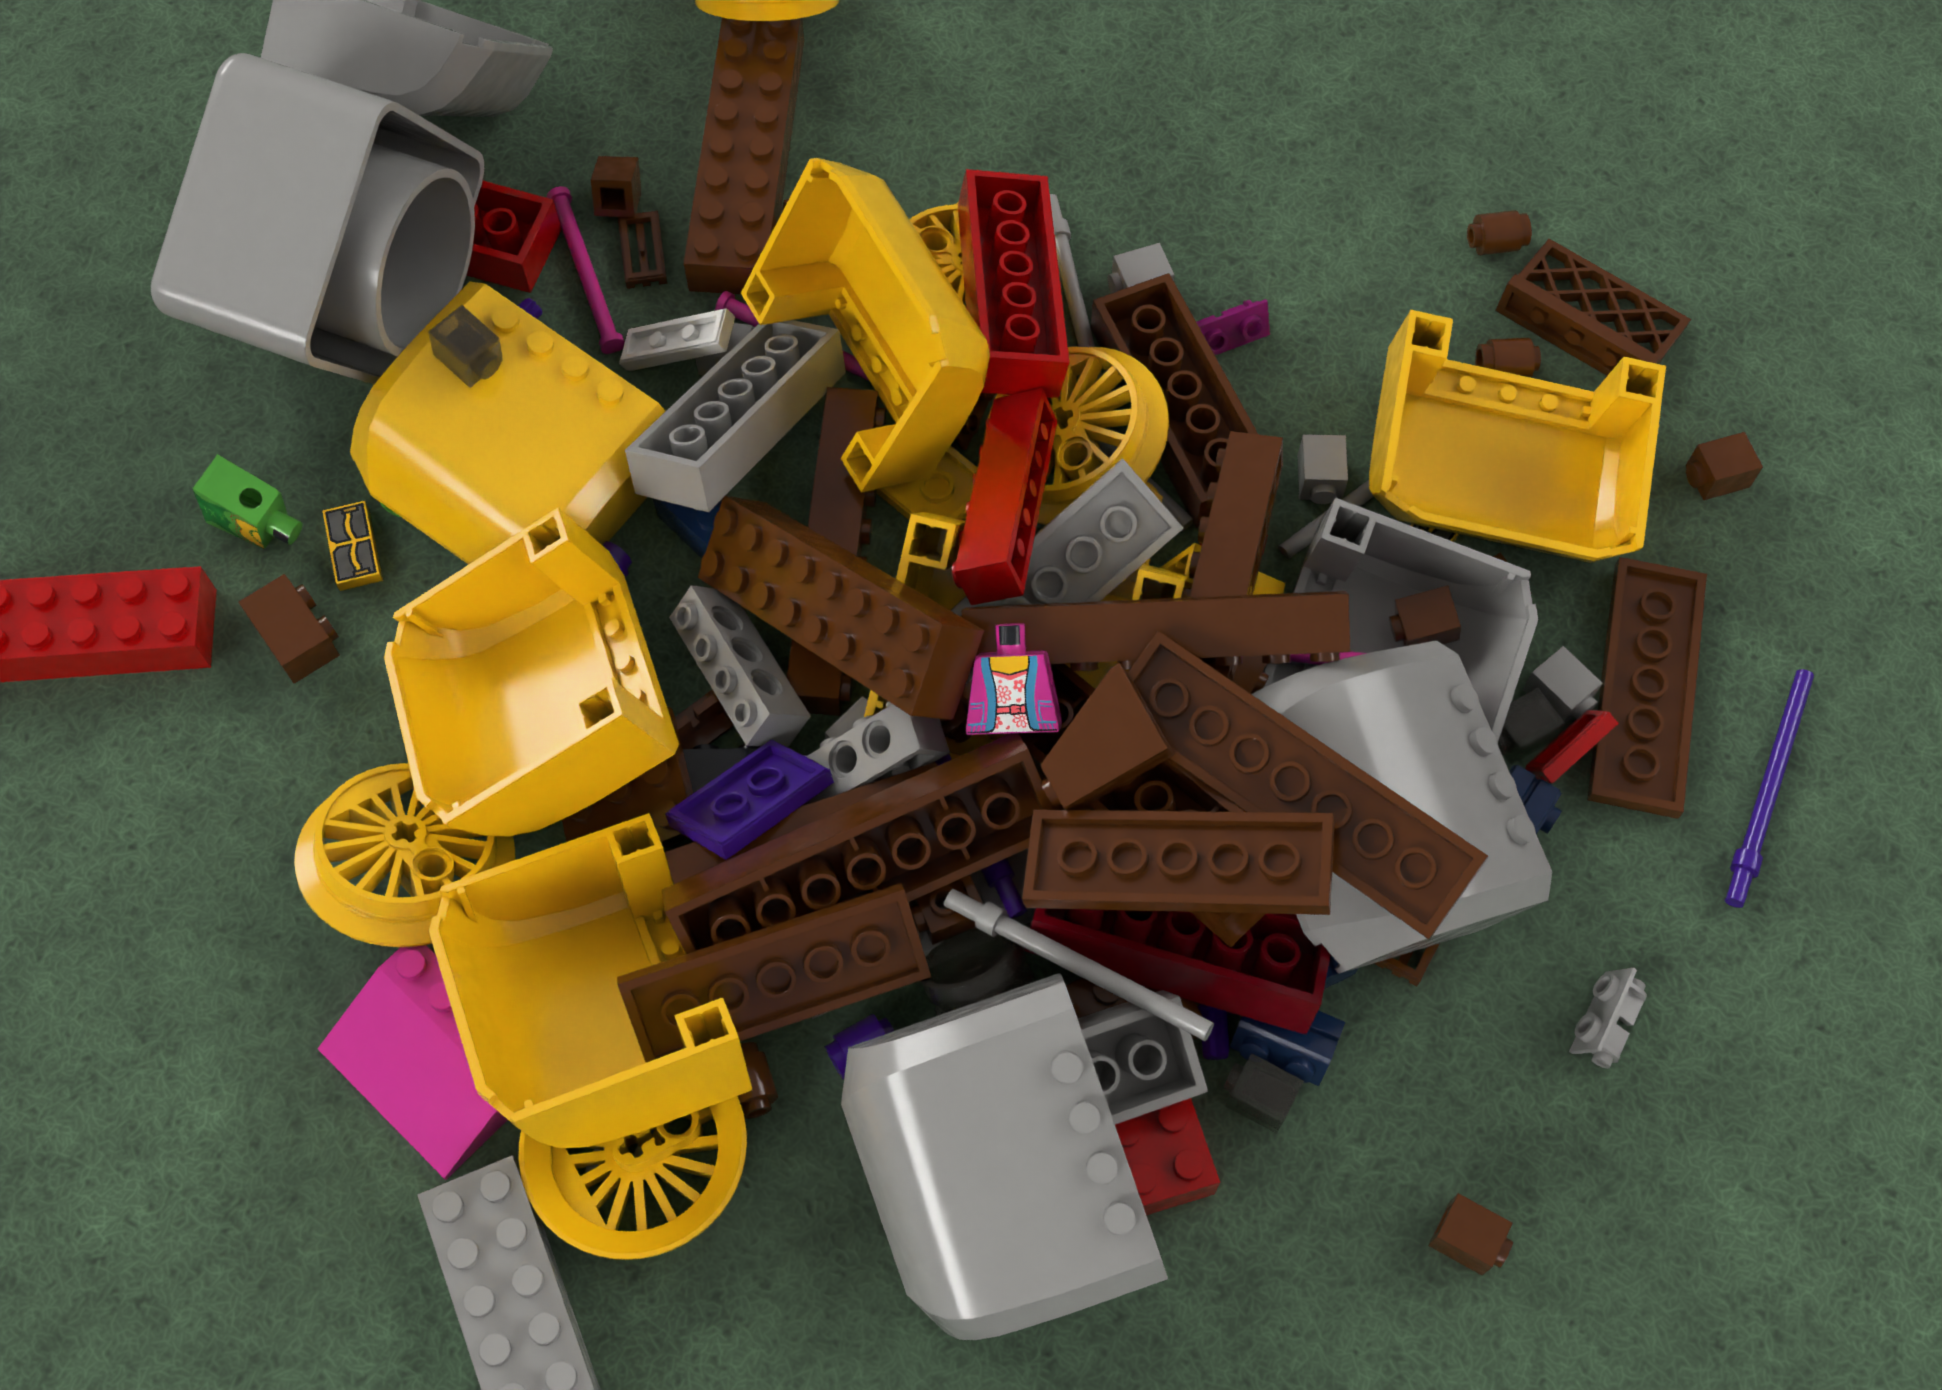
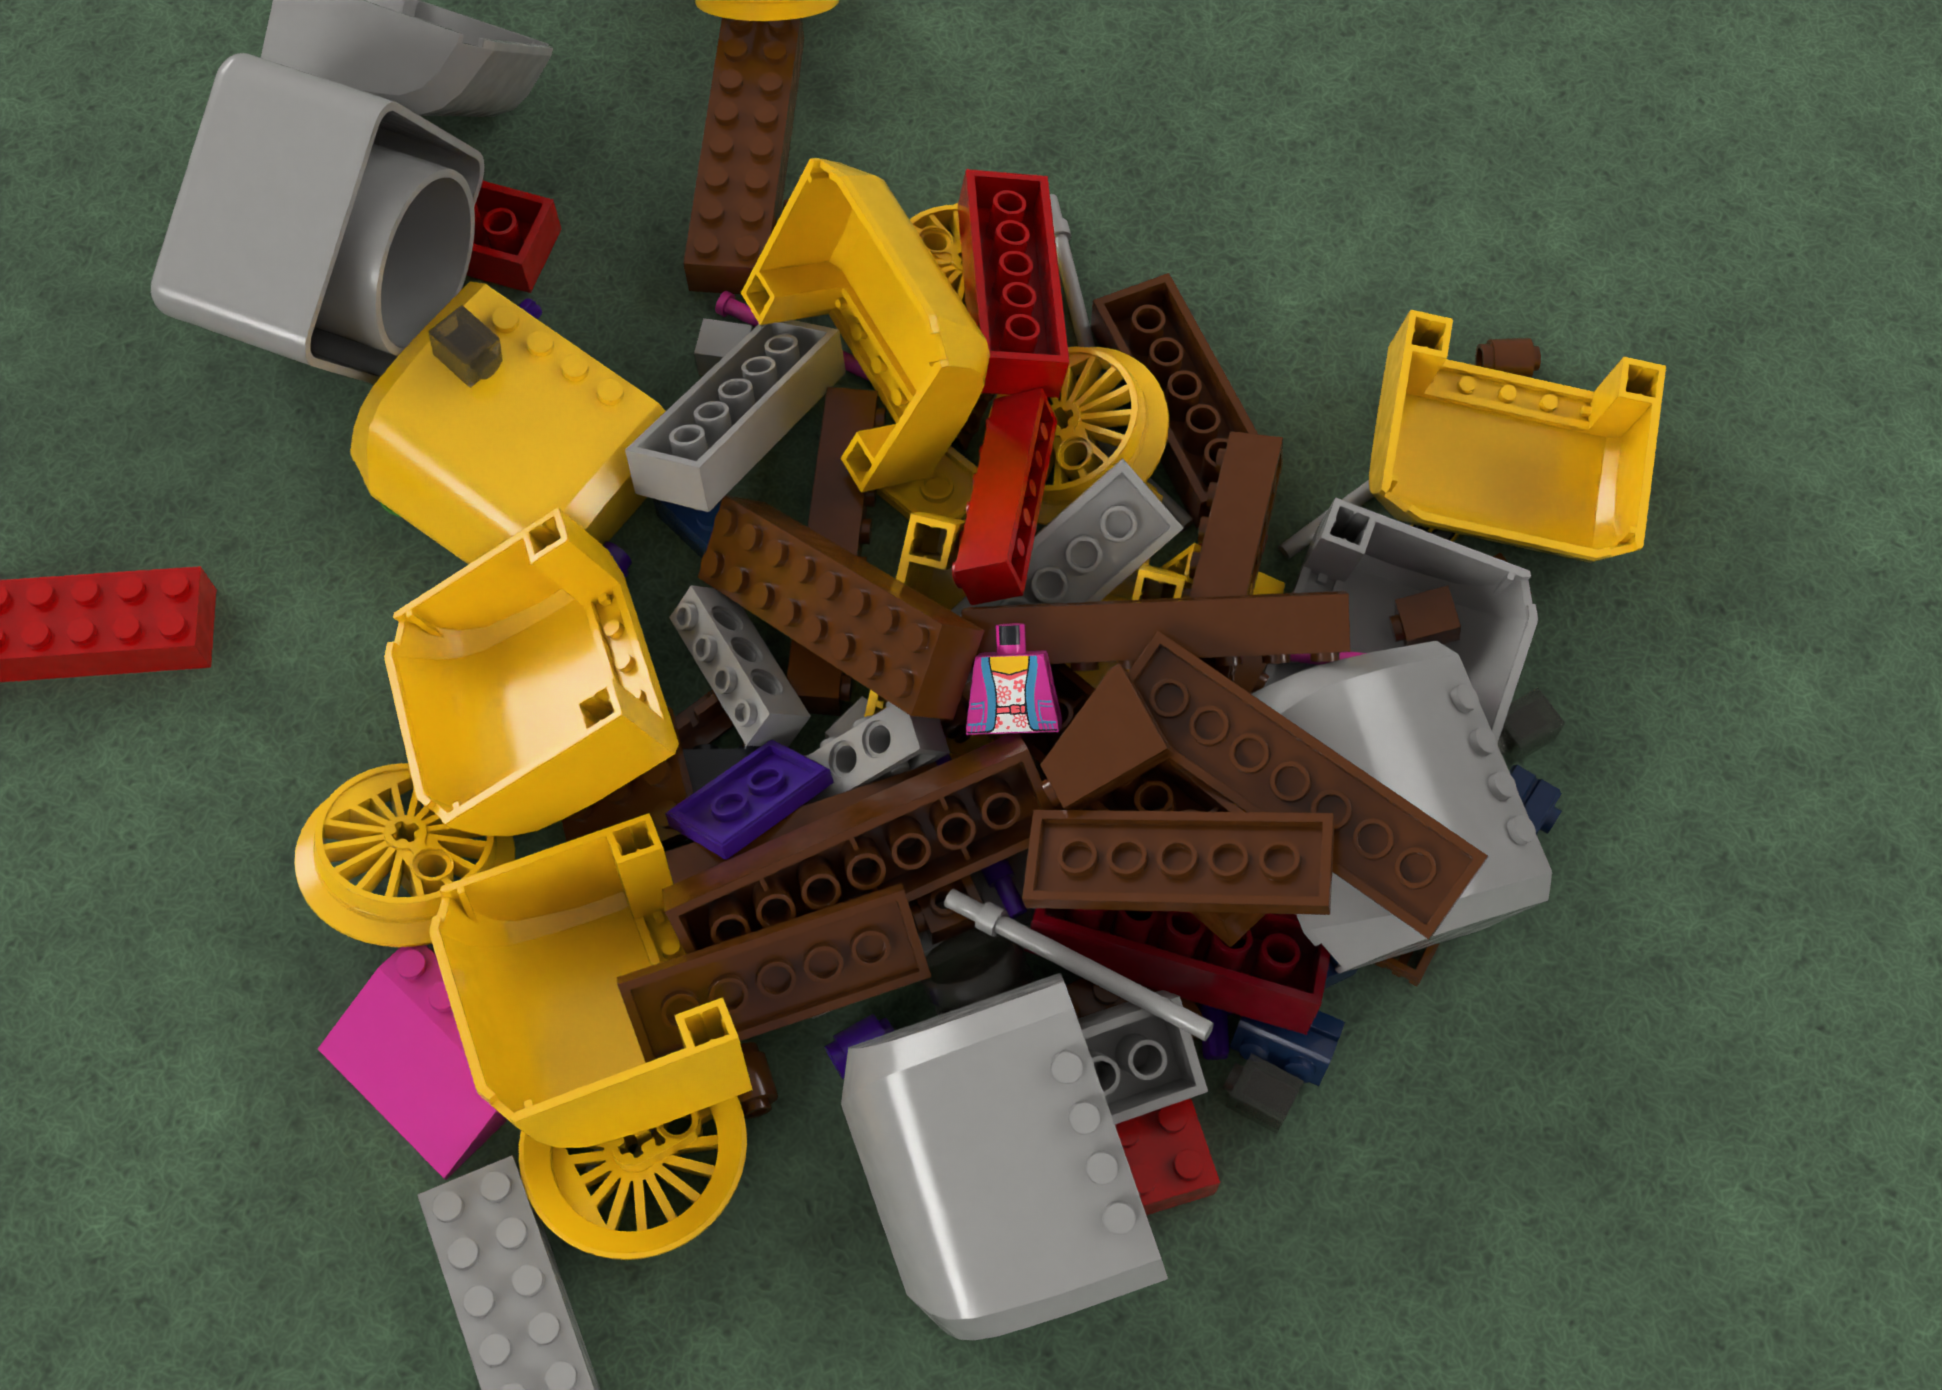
bright green torso [192,454,303,549] -> none
reddish brown brick [238,574,340,684] -> none
tile [323,501,383,591] -> none
dark pink bar [546,186,625,354] -> none
reddish brown brick [591,156,641,217] -> none
reddish brown tile [618,211,667,289] -> none
white tile [619,308,735,371] -> none
light grey brick [1108,243,1174,293] -> none
magenta hinge [1196,299,1270,355] -> none
light grey brick [1297,435,1348,504] -> none
reddish brown brick [1428,1193,1513,1275] -> none
reddish brown brick [1467,210,1532,256] -> none
reddish brown fence [1495,239,1691,376] -> none
light grey brick [1523,646,1603,727] -> none
red tile [1525,710,1619,784] -> none
light grey hinge [1569,968,1647,1069] -> none
reddish brown plate [1587,557,1707,819] -> none
reddish brown brick [1686,432,1763,500] -> none
dark purple bar [1725,669,1814,908] -> none

